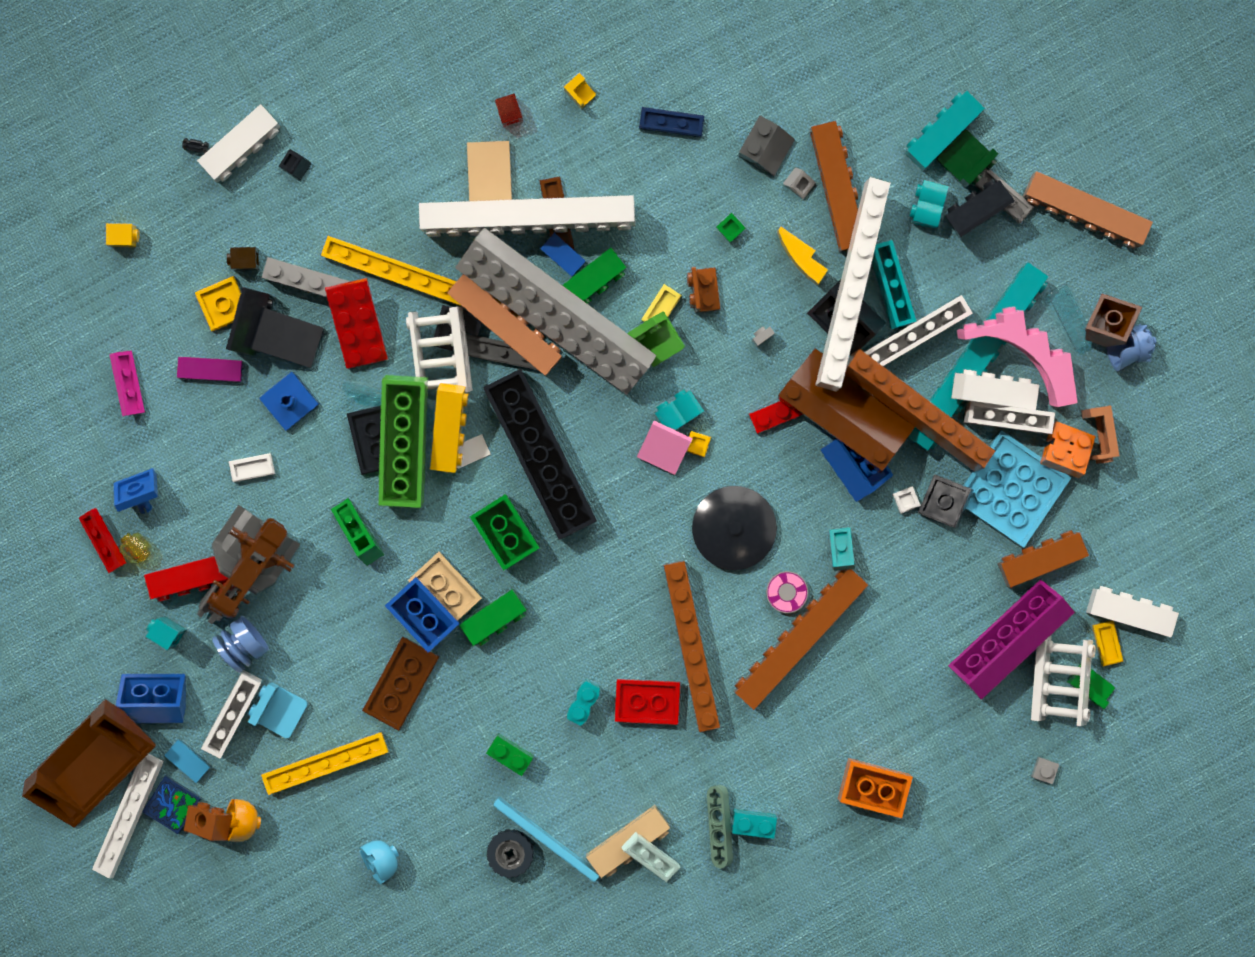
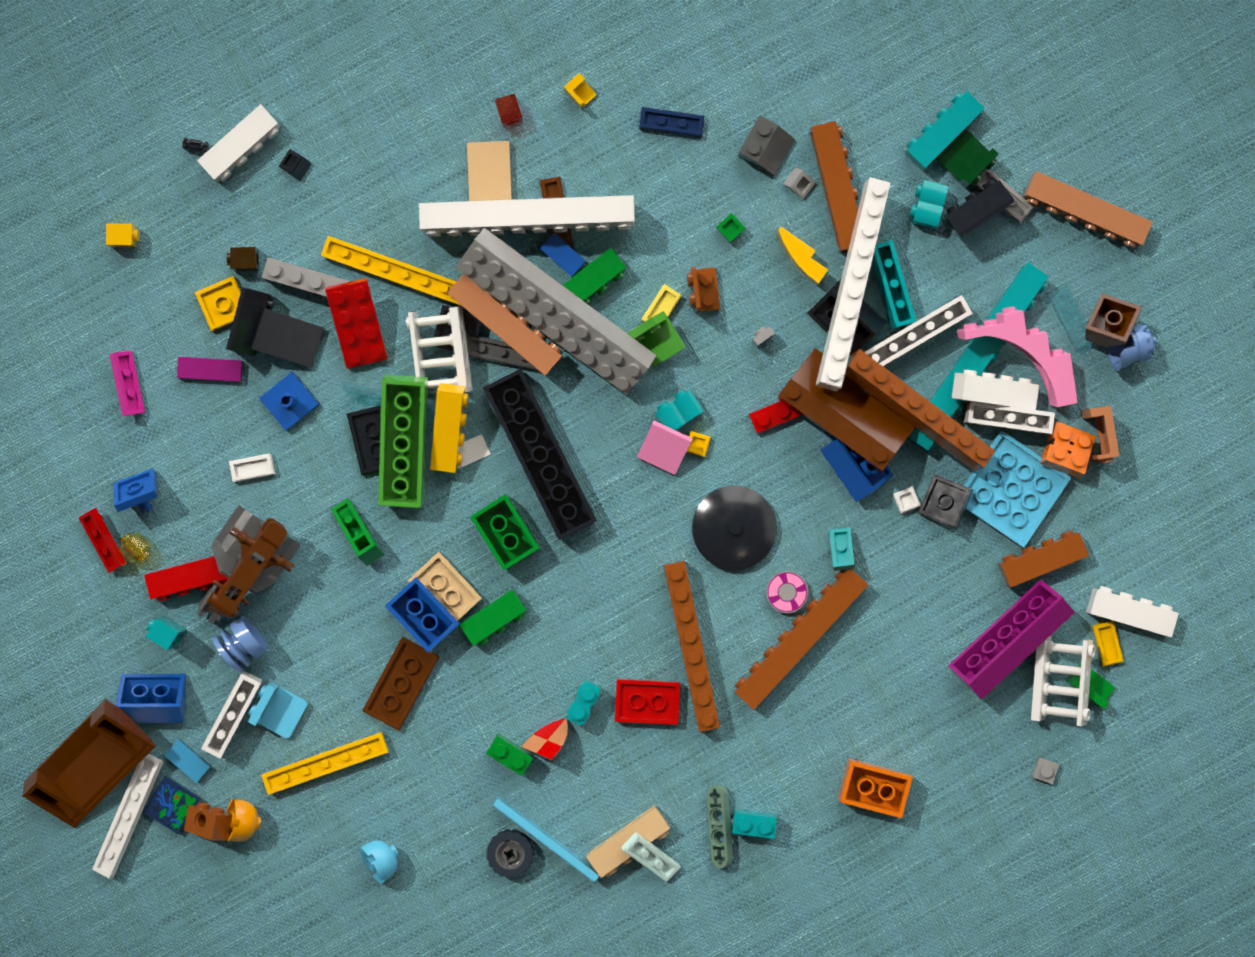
none -> shield [522,718,569,762]

